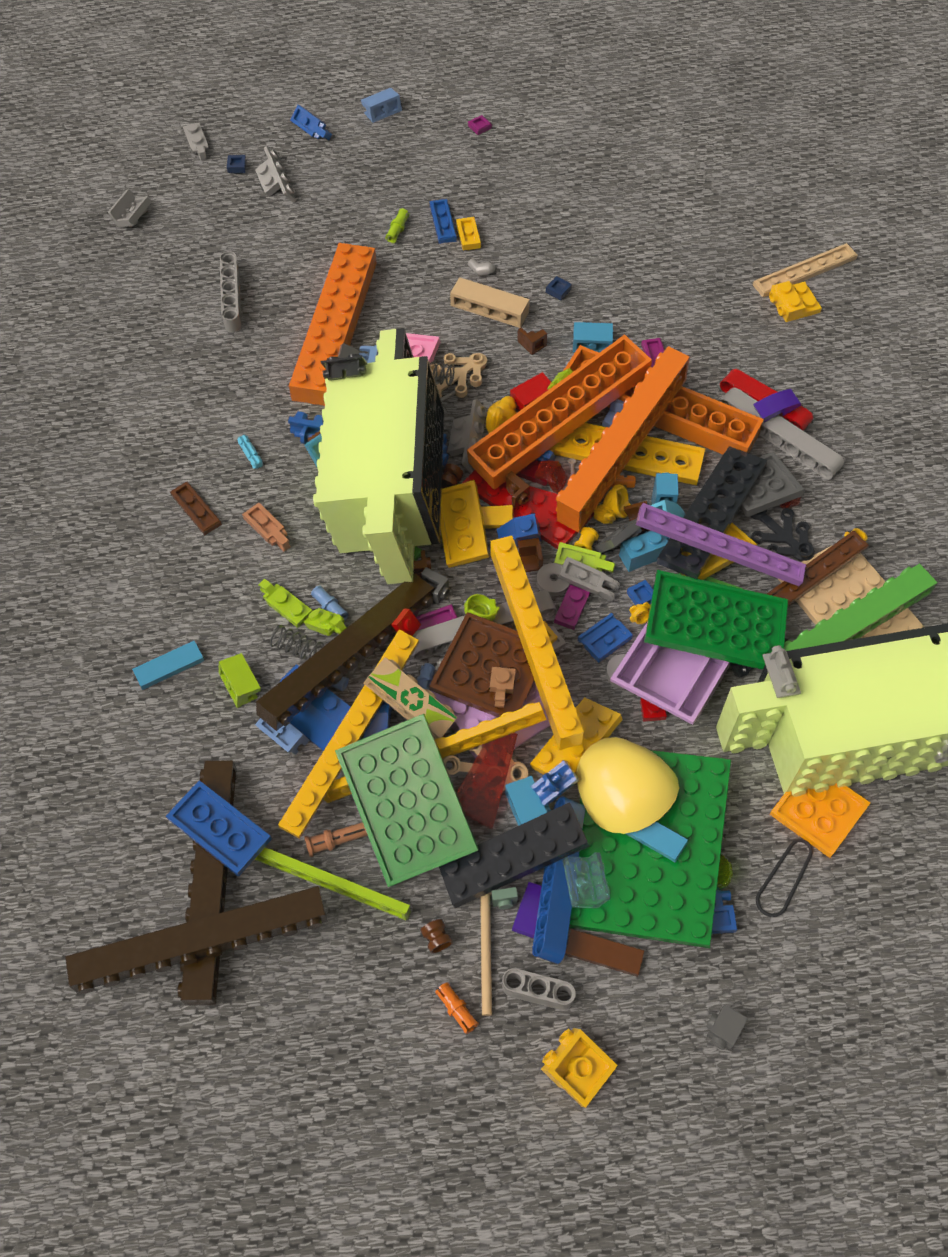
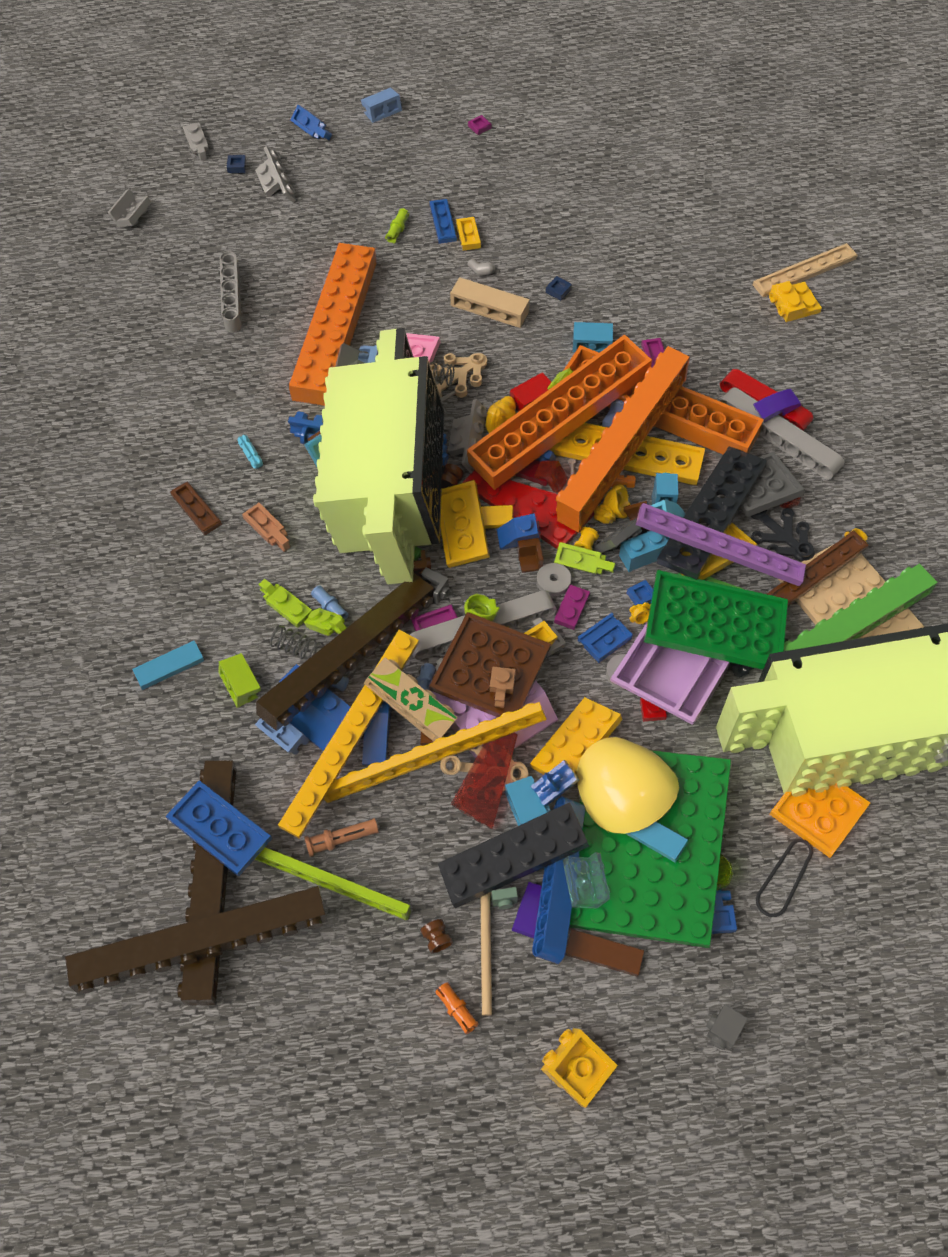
black hinge [321,354,367,380] -> none
plate [335,714,479,887] -> none
red plate [391,609,421,636] -> none
yellow brick [491,536,584,750] -> none
light grey beam [502,968,576,1010] -> none
reddish brown bracket [506,471,530,509] -> none
reddish brown panel [517,328,548,355] -> none
light grey hinge [558,557,620,601] -> none
light grey hinge [762,645,801,698] -> none

